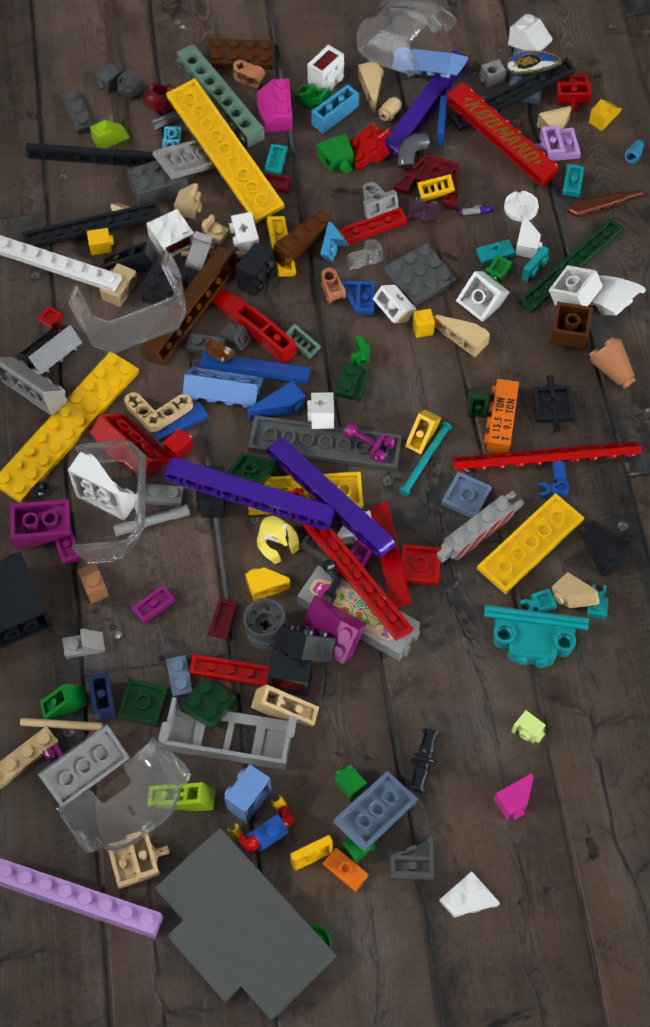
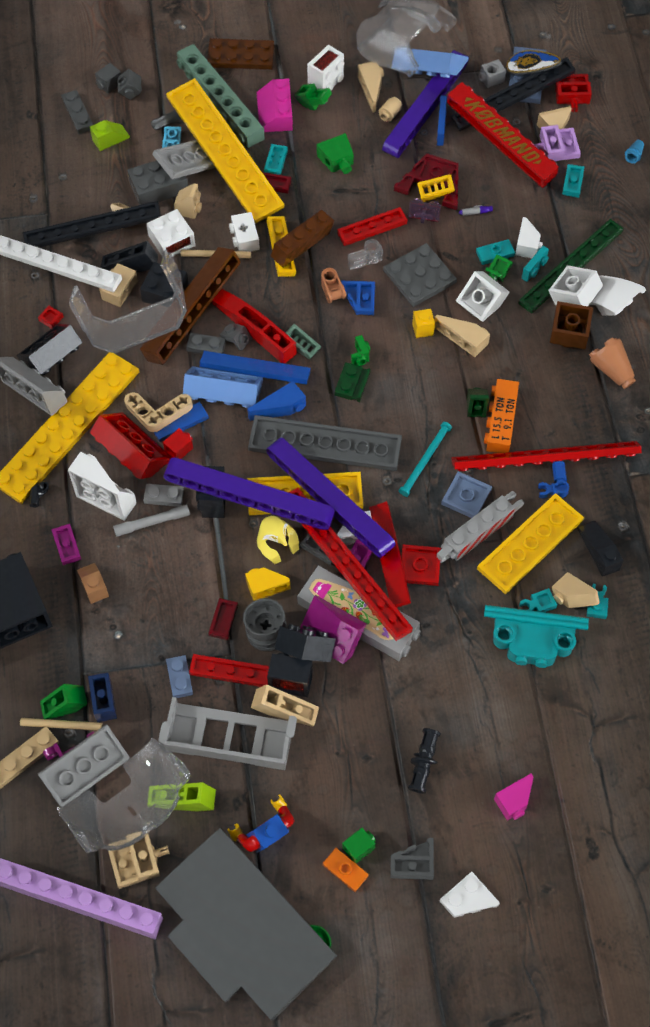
magenta slope [10,499,70,548] -> none
black tile [26,143,156,167] -> none
light grey slope [62,629,106,659] -> none
clear piece [72,440,146,564] -> none
yellow brick [87,228,114,256] -> none
dark green plate [117,679,169,727] -> none
magenta plate [131,585,176,624] -> none
dark red helmet [143,83,176,115] -> none
dark green plate [180,677,237,730] -> none
light grey tile [185,231,215,271] -> none
tan bracket [201,214,230,245] -> none
reddish brown piece [205,337,237,363] -> none
medium blue brick [224,764,272,823] -> none
dark green plate [227,452,277,485] -> none
nougat piece [233,60,265,88] -> none
black brick [236,242,275,296] -> none
yellow tile [290,835,333,871] -> none
white brick [307,392,334,429] -> none
dark azure brick [311,84,359,134] -> none
dark azure slope [320,222,349,262] -> none
black arm [322,559,341,604] -> none
sand blue plate [333,771,418,852] -> none
green brick [334,764,367,802] -> none
magenta bar [343,422,396,463] -> none
red plate [349,123,392,170] -> none
light grey tile [363,182,399,219] -> none
white brick [373,285,416,323] -> none
dark grey cylinder [398,133,429,168] -> none
yellow slope [405,410,441,454] -> none
white tile [504,191,539,222] -> none
white slope [508,14,552,51] -> none
yellowish green brick [511,710,546,744] -> none
black plate [533,375,574,433] -> none
copper sword [568,189,643,217] -> none
yellow slope [589,99,621,131] -> none

